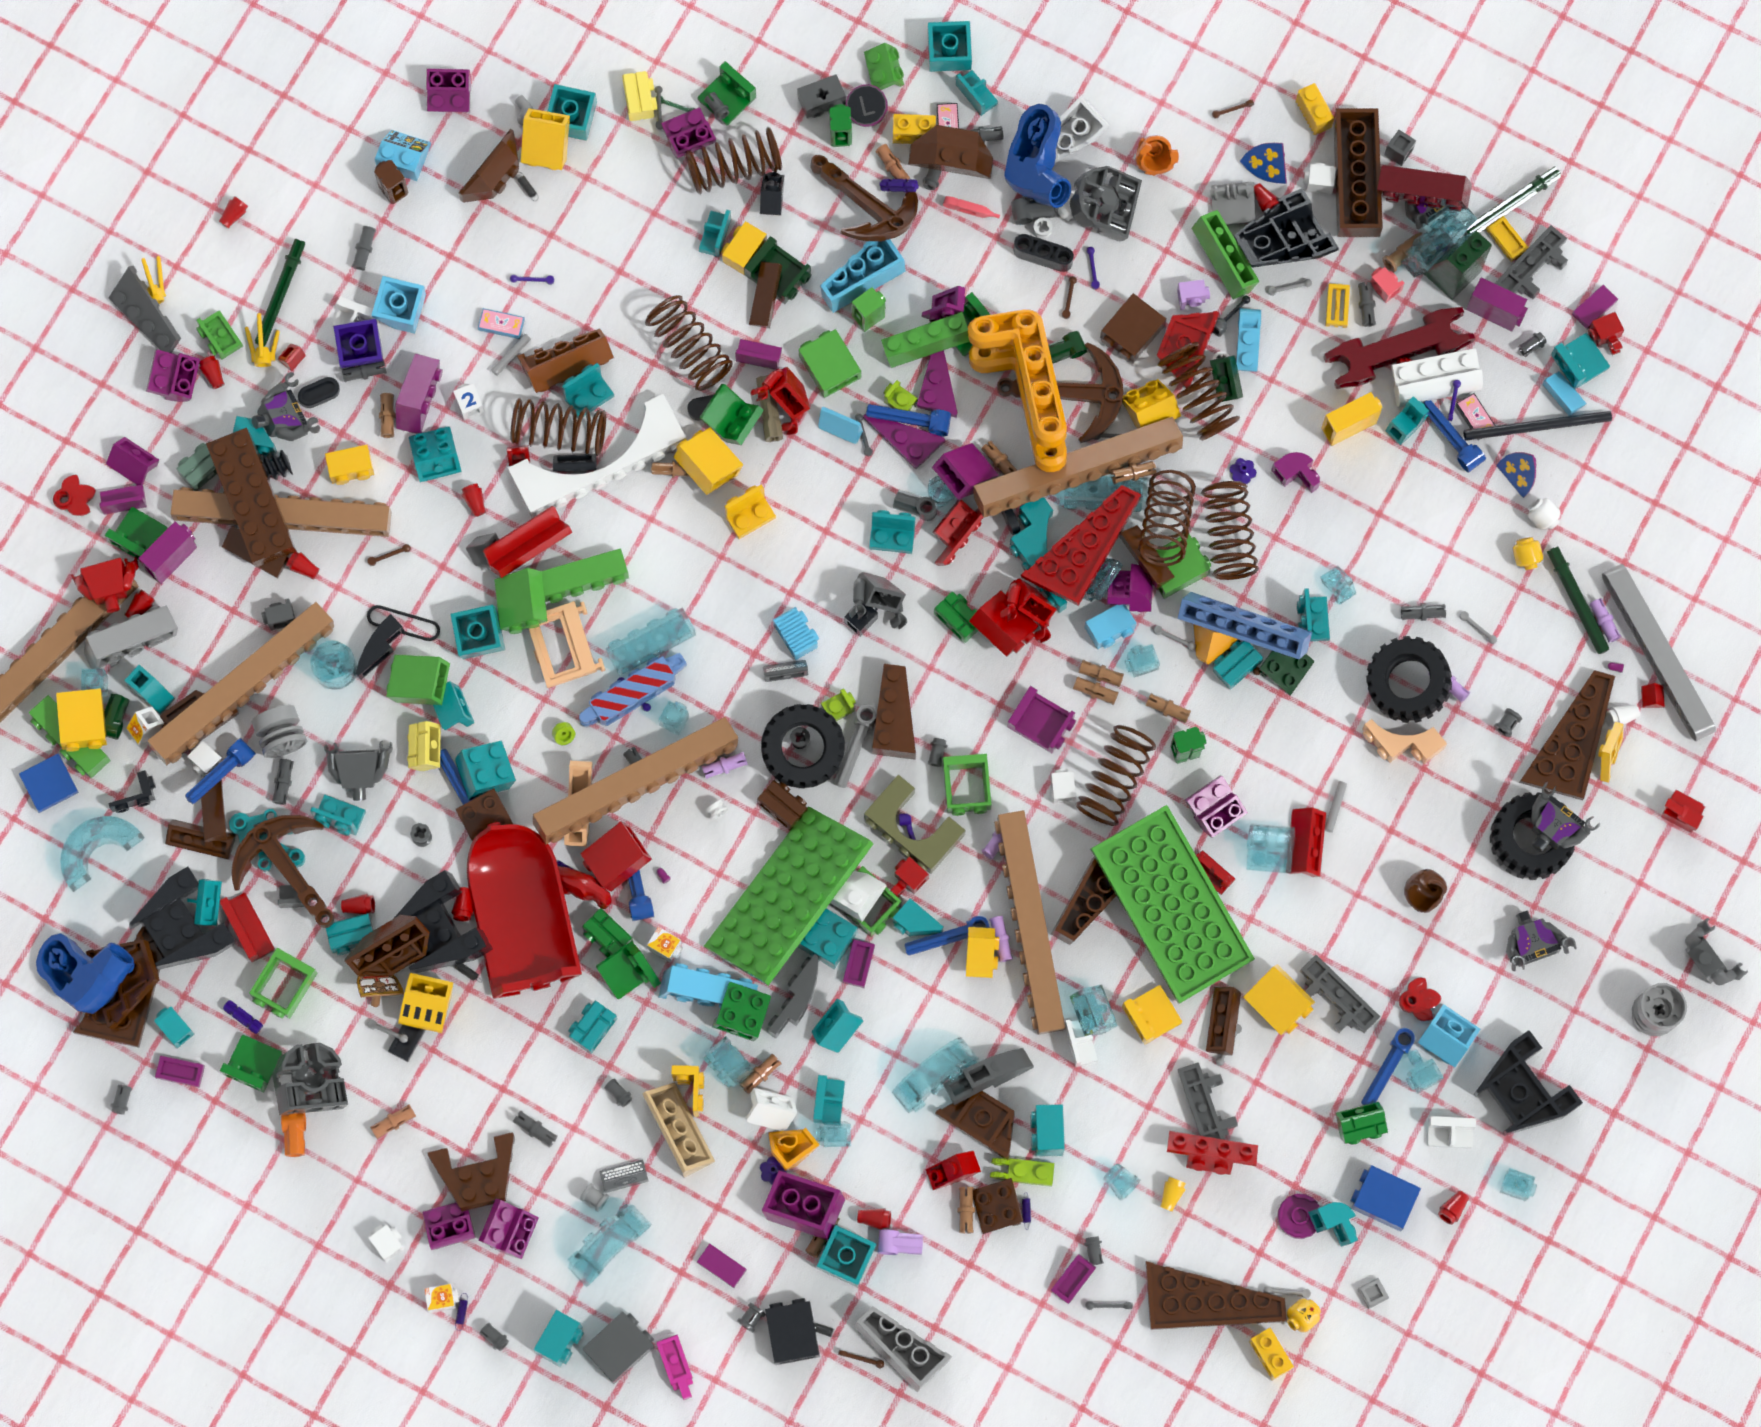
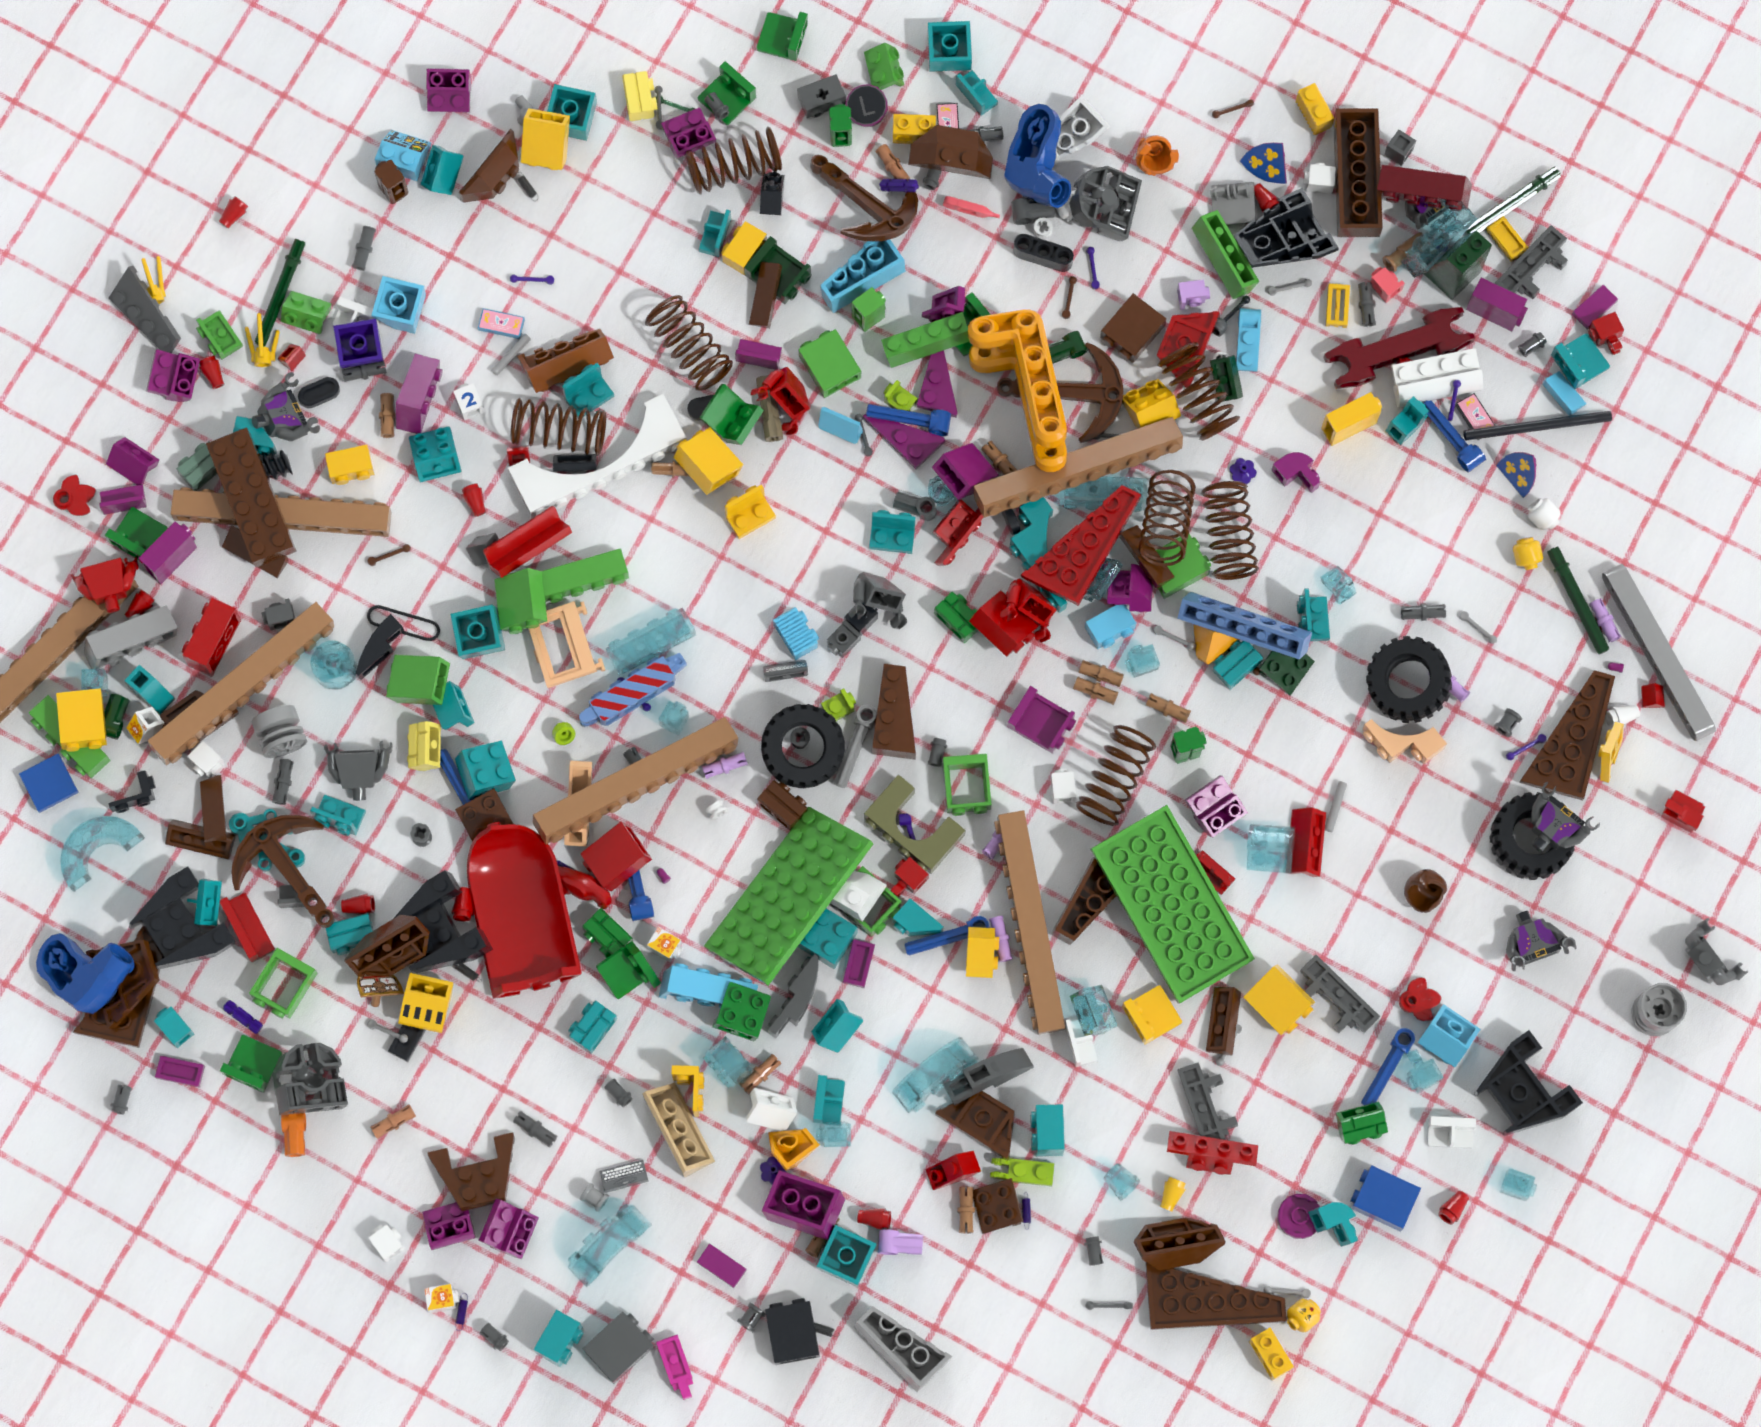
blue axle [185,738,256,804] -> none
red cone [286,552,320,580] -> none
reddish brown hinge [838,1350,885,1369] -> none
magenta tile [1051,1254,1097,1304] -> none
medium nougat pin [1111,461,1157,484] -> none
light grey tile [1358,1278,1389,1309] -> none
none -> red brick [182,598,241,677]
none -> bright green bracket [281,291,332,334]
none -> teal panel [420,145,464,195]
none -> green bracket [757,12,808,61]
none -> dark grey brick [827,620,861,658]
none -> reddish brown wedge [1134,1218,1226,1270]
none -> dark purple hinge [1506,734,1546,760]

